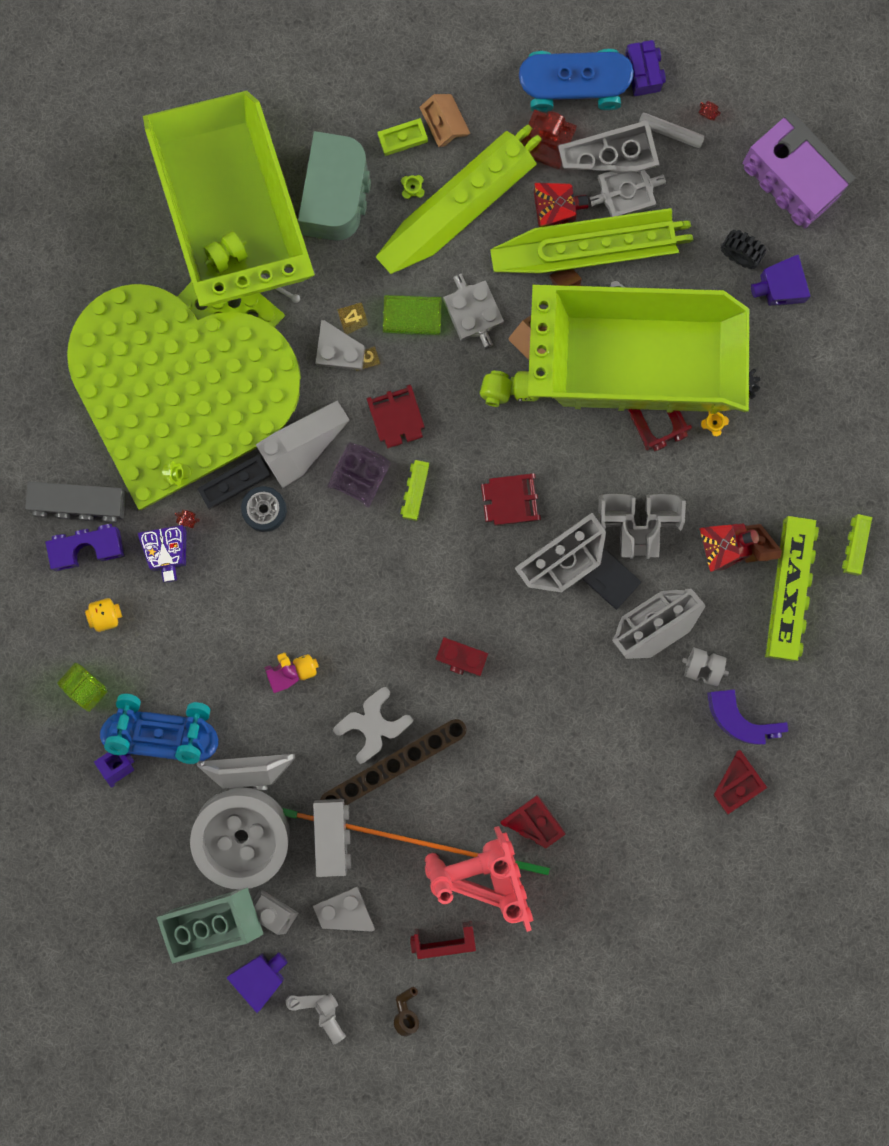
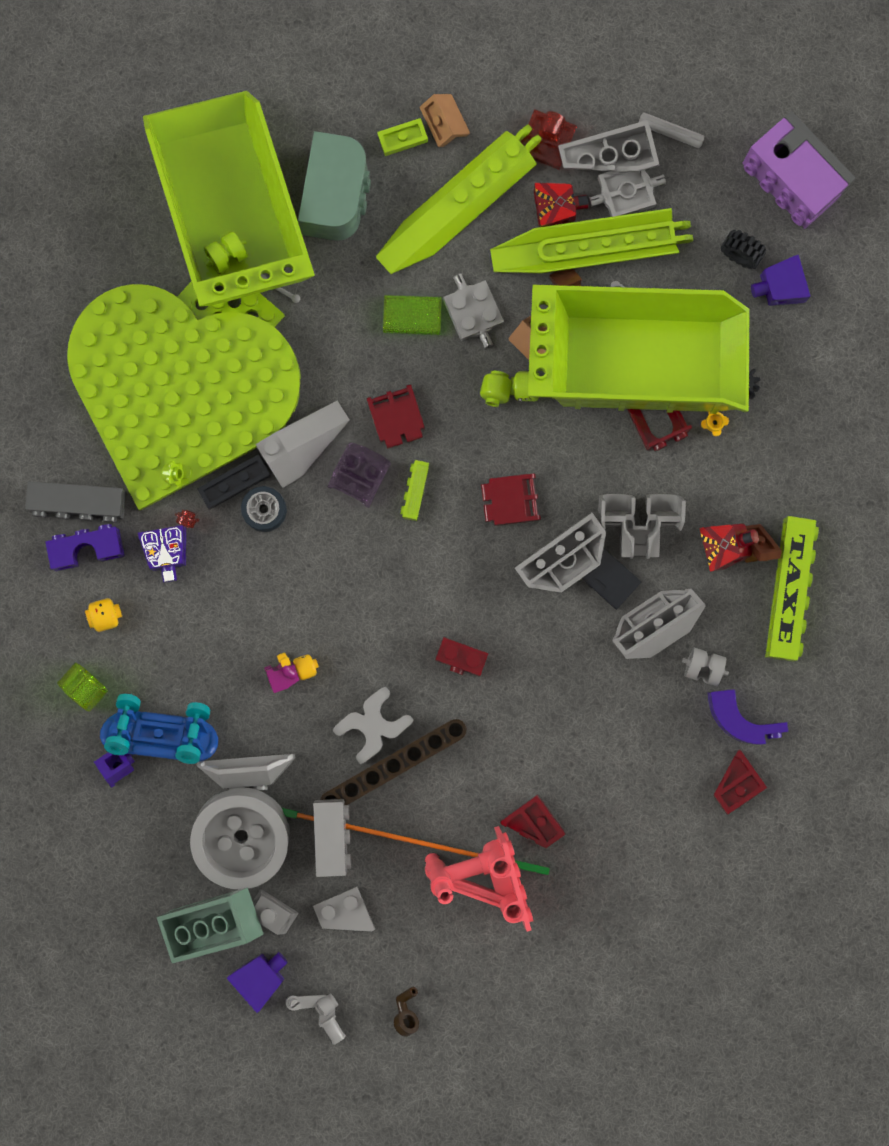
light grey wing [315,320,365,370] -> none
clear yellow sticker [337,302,380,371] -> none
lime plate [401,175,425,199] -> none
dark red panel [410,921,476,959] -> none
blue piece [519,49,633,112] -> none
dark purple brick [625,40,666,96] -> none
clear red plate [698,101,721,121] -> none
lime piece [842,514,872,576] -> none

